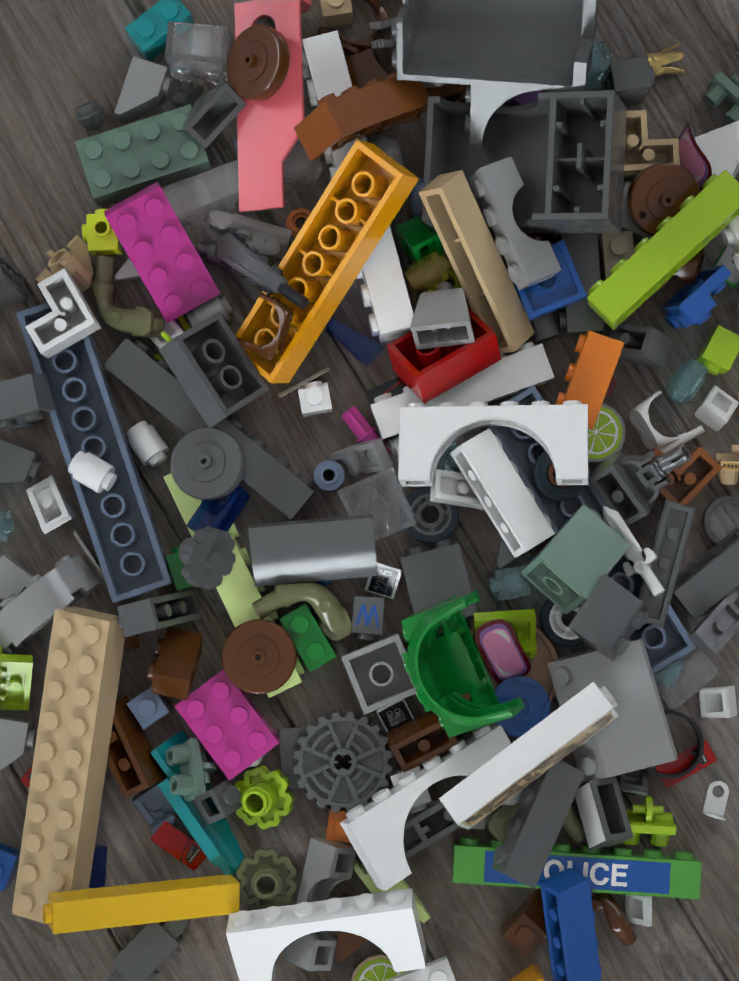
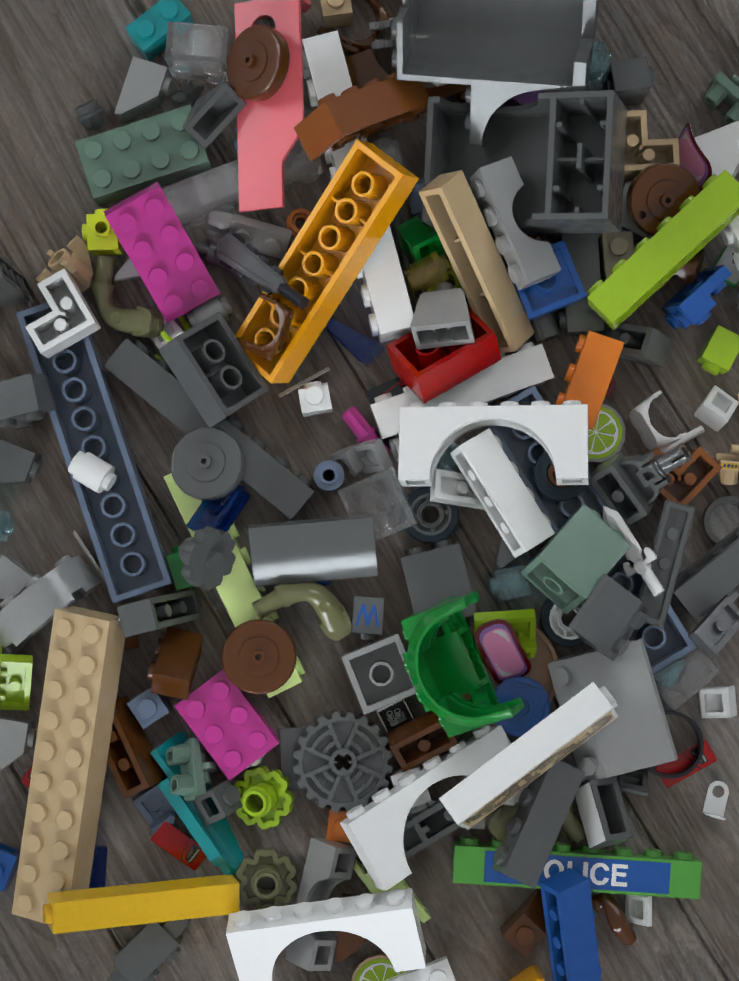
white slope [26,475,76,534] -> none
white brick [126,421,169,467] -> none
green brick [279,603,337,672] -> none
slope [364,563,402,599] -> none
lime hips [623,796,677,847] -> none
pearl gold piece [645,42,685,76] -> none
clear light blue brick [665,358,708,405] -> none

